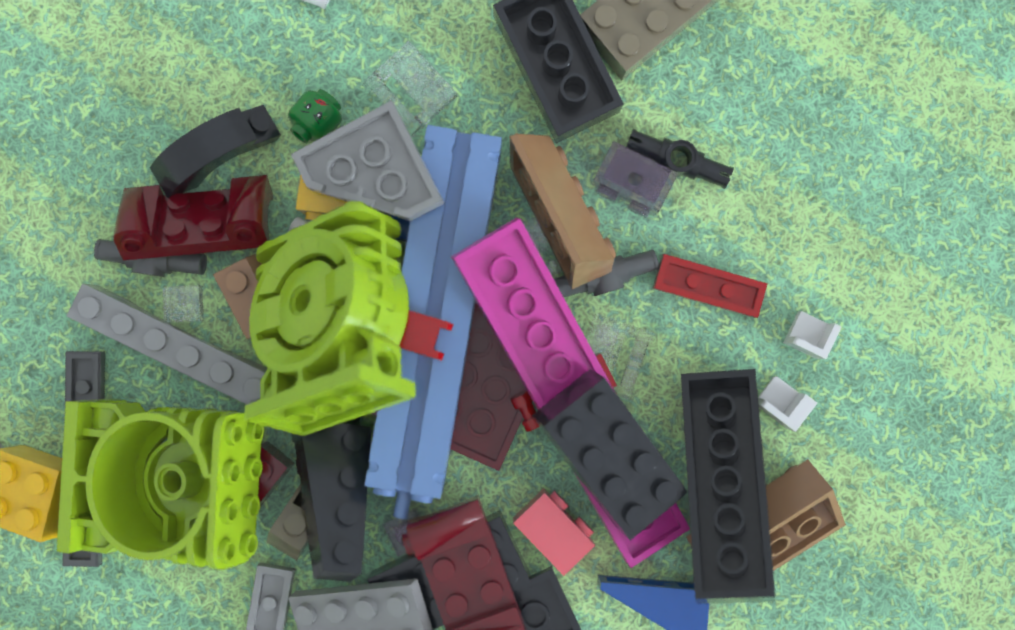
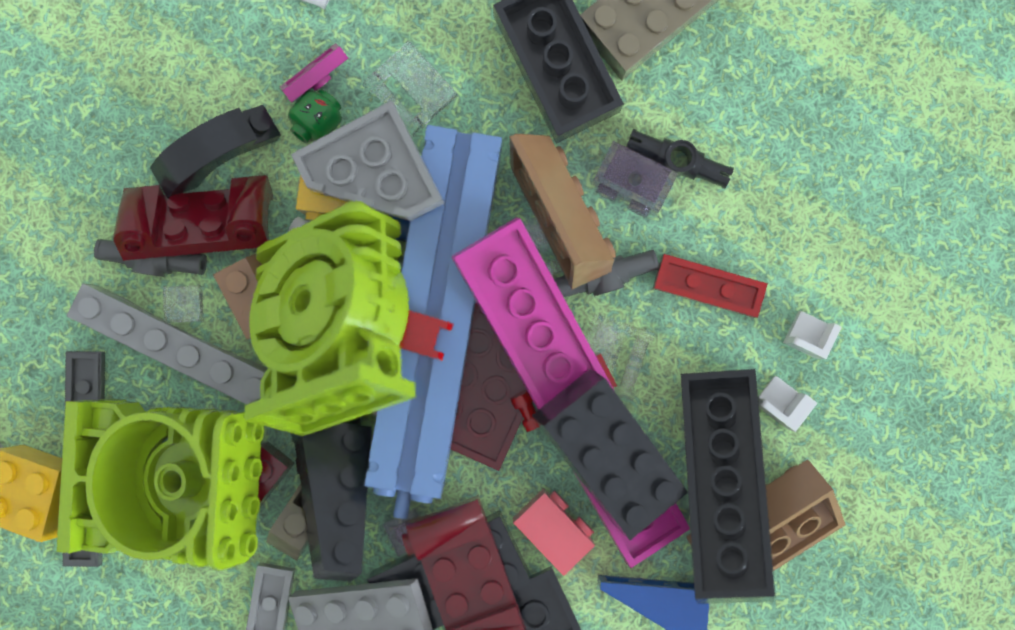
none -> dark pink plate [280,43,348,103]

